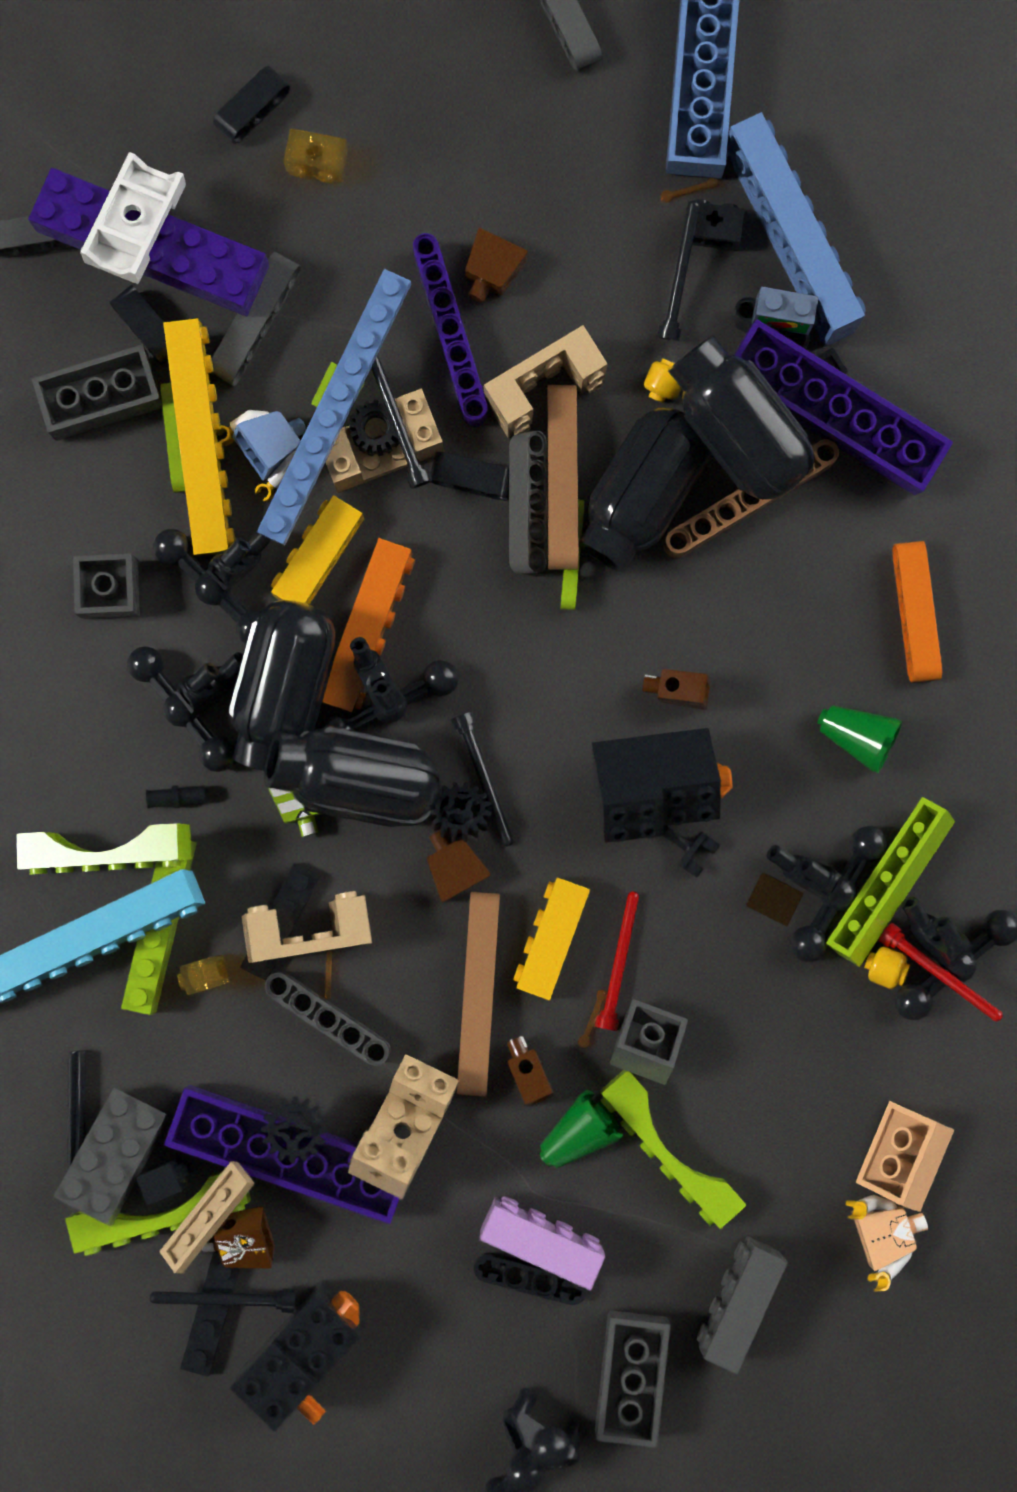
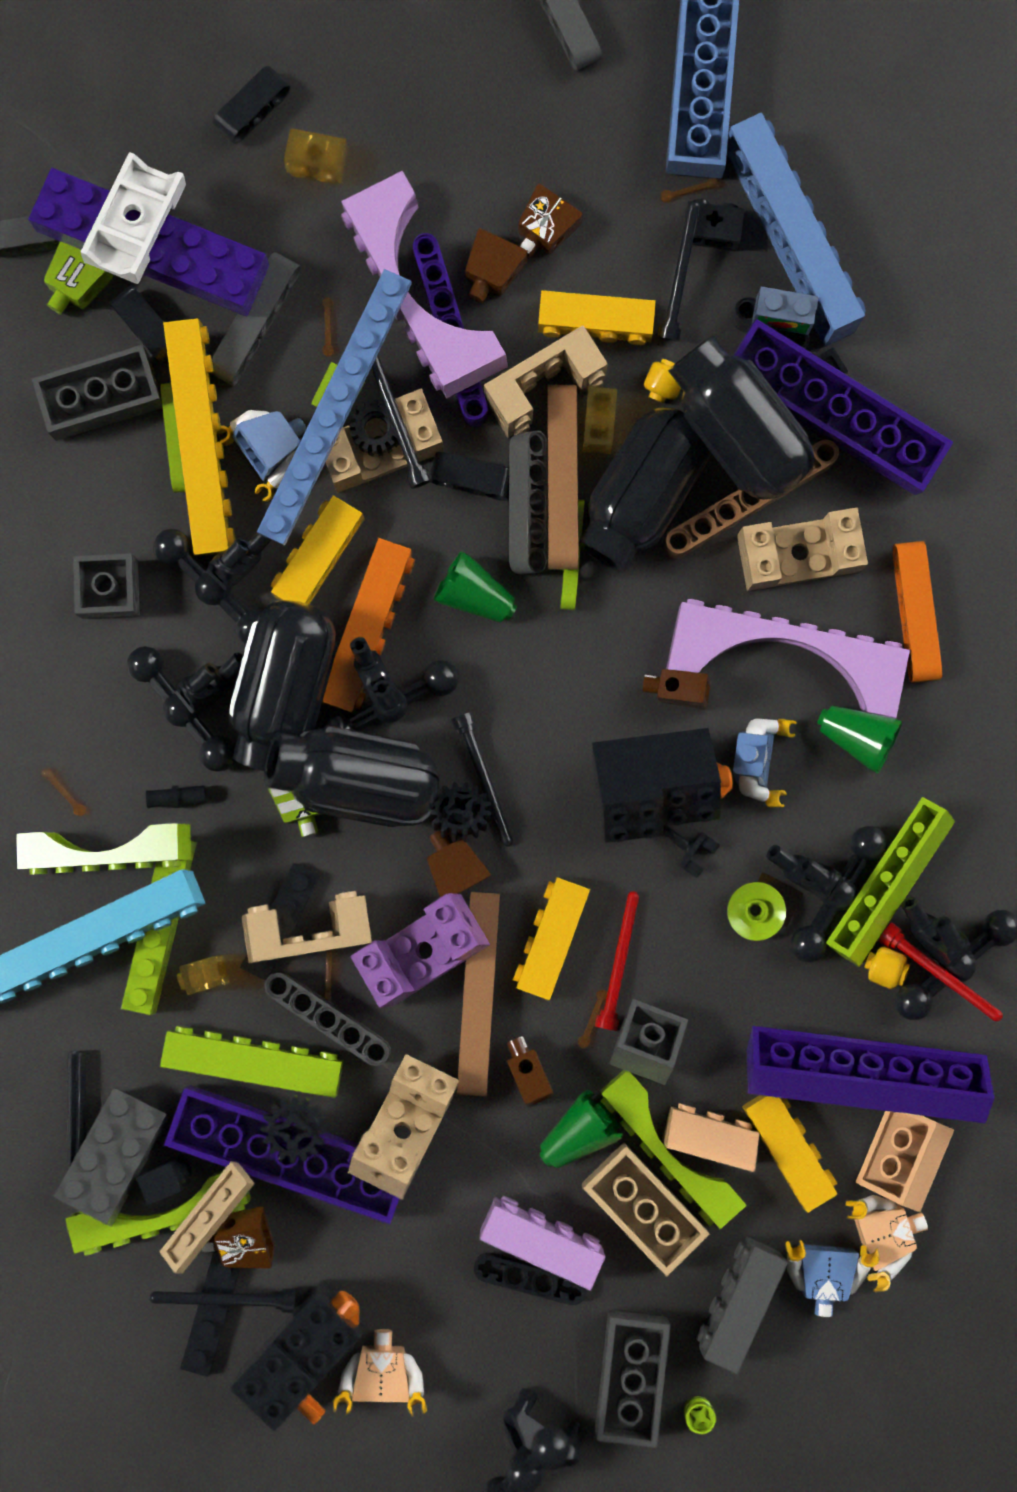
none -> clear orange hinge [41,768,86,816]
none -> lime torso [44,241,113,315]
none -> lime brick [160,1025,344,1098]
none -> clear orange hinge [322,297,334,357]
none -> torso [333,1329,427,1416]
none -> lavender arch [341,171,508,398]
none -> medium lavender plate [350,893,490,1008]
none -> green cone [433,551,517,623]
none -> reddish brown torso [518,183,583,258]
none -> yellow brick [538,290,656,345]
none -> clear yellow brick [582,387,617,454]
none -> tan brick [582,1142,709,1276]
none -> light nougat slope [661,1103,759,1172]
none -> lavender arch [666,599,910,718]
none -> lime wheel [683,1396,716,1434]
none -> lime dish [727,882,786,941]
none -> torso [733,718,797,807]
none -> tan plate [737,507,868,591]
none -> yellow brick [742,1095,838,1213]
none -> dark purple brick [747,1026,994,1124]
none -> torso [785,1240,879,1317]

